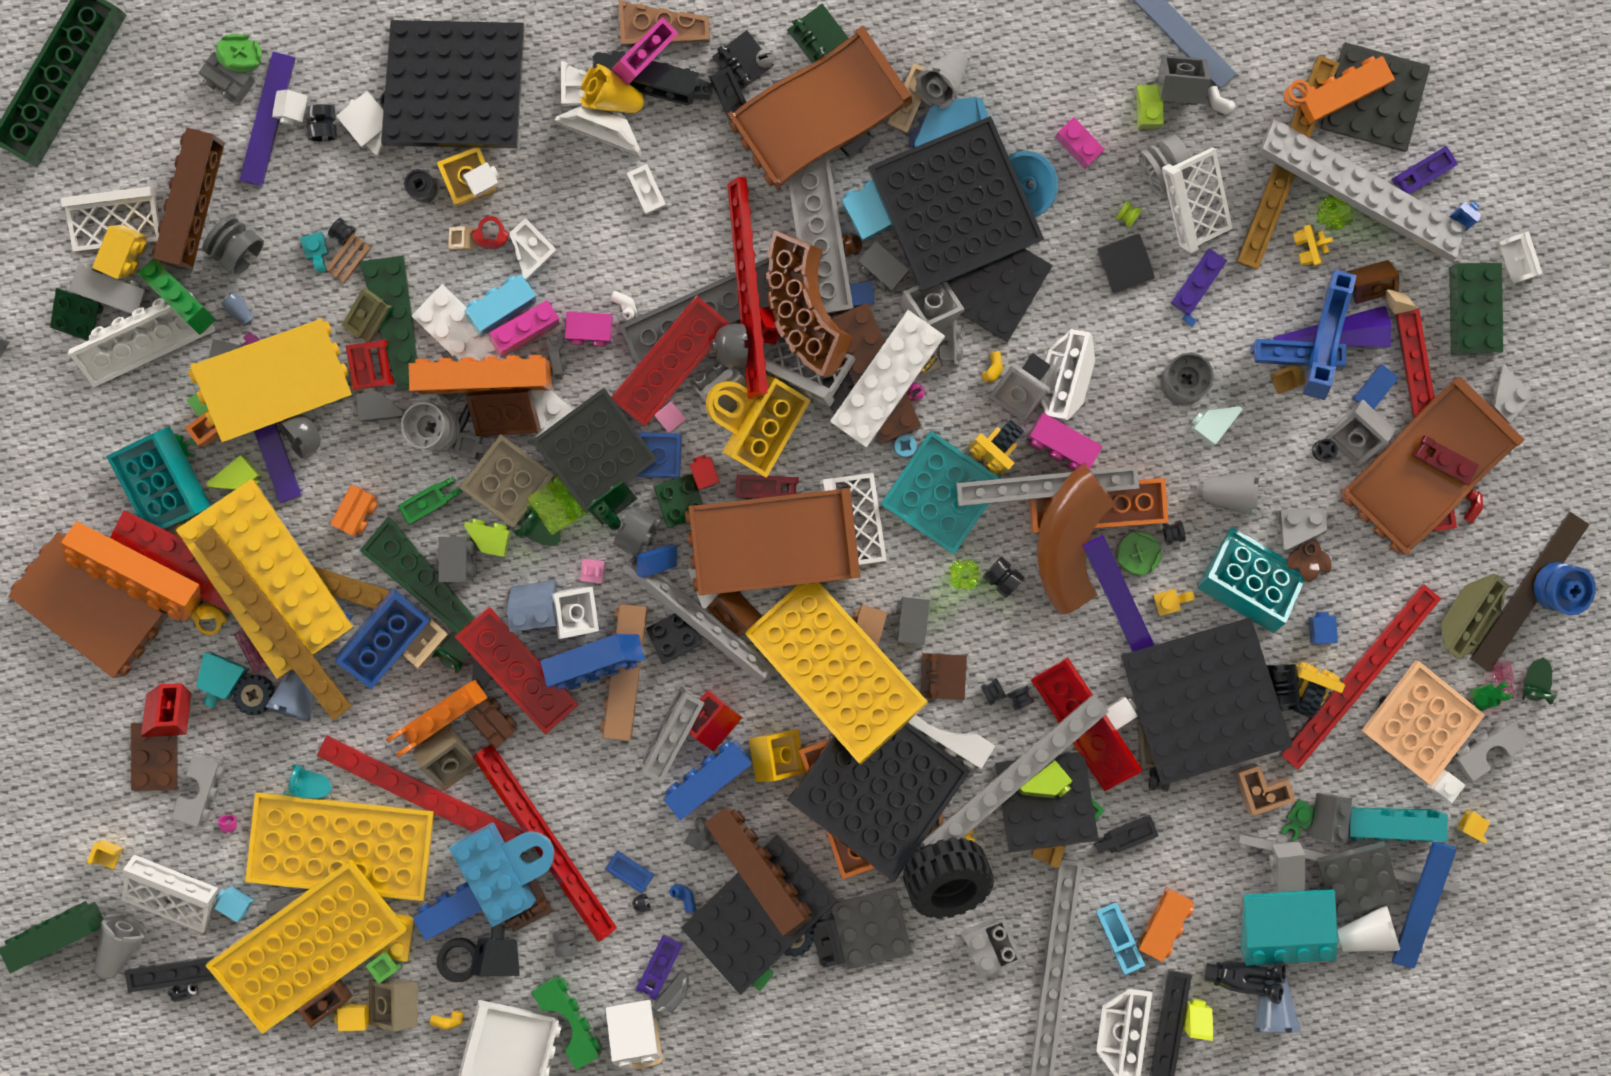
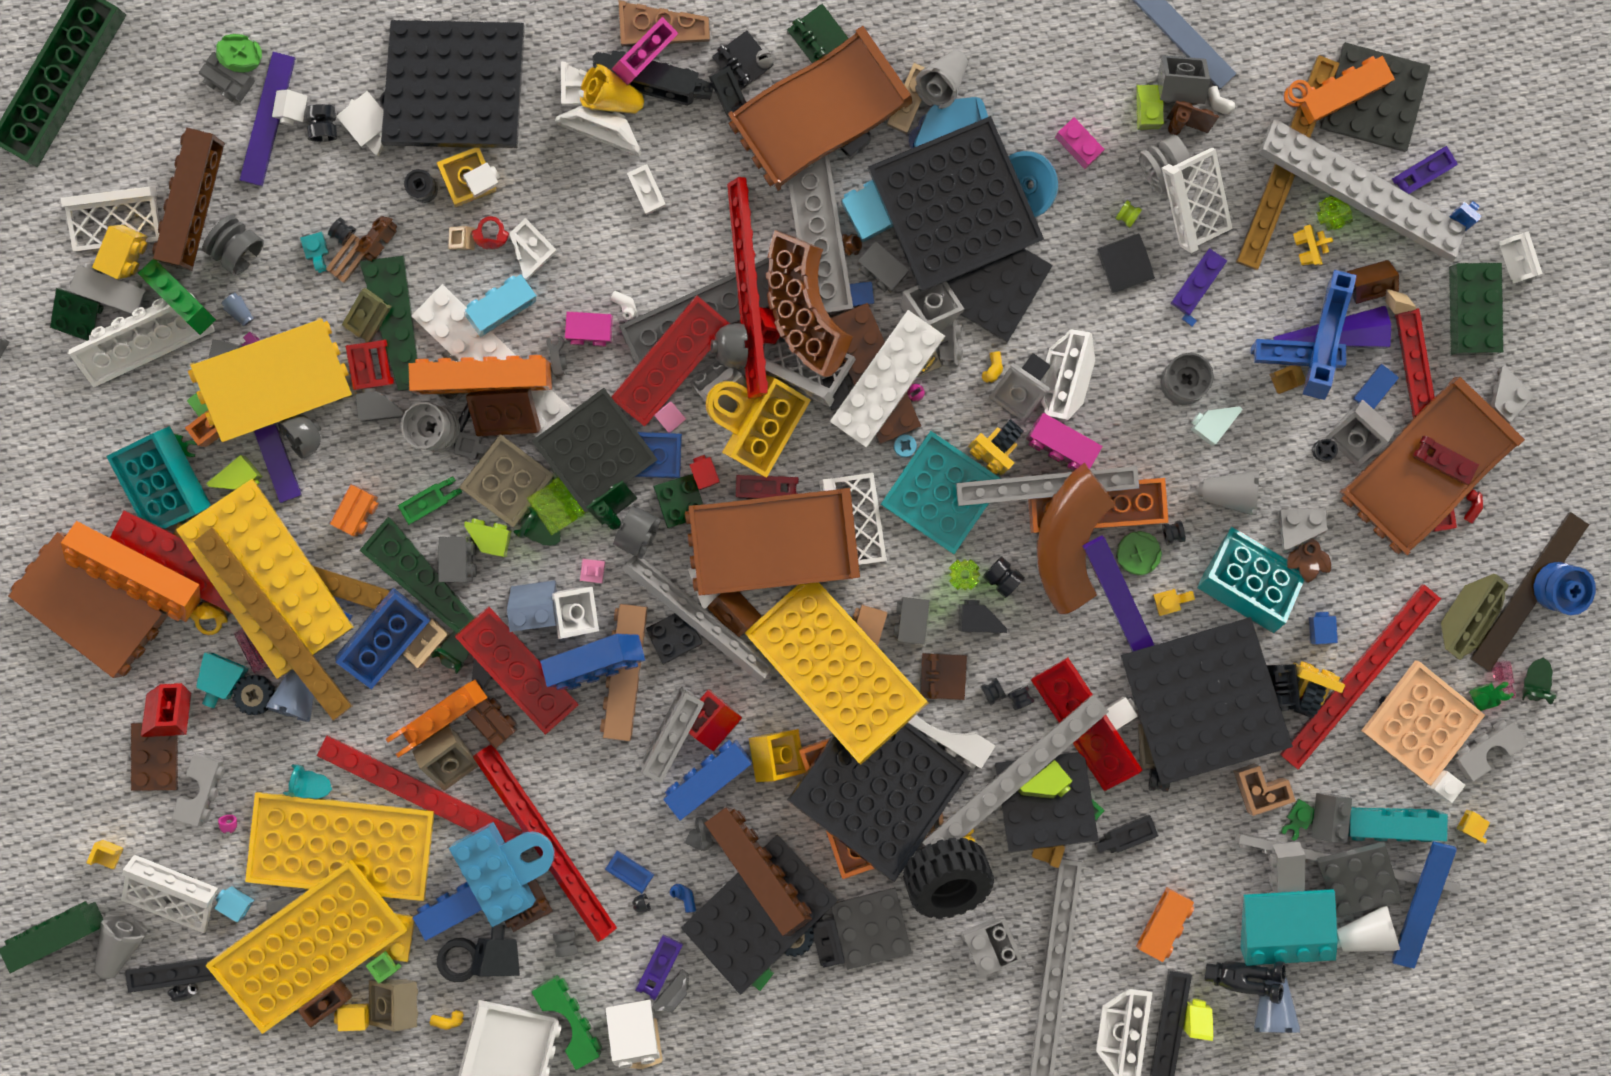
dark pink brick [489,300,559,358] -> none
blue tile [637,544,677,578] -> none
medium azure slope [1096,902,1145,977] -> none
none -> reddish brown hinge [355,216,398,261]
none -> black slope [958,600,1007,633]
none -> reddish brown hinge [1166,101,1219,135]

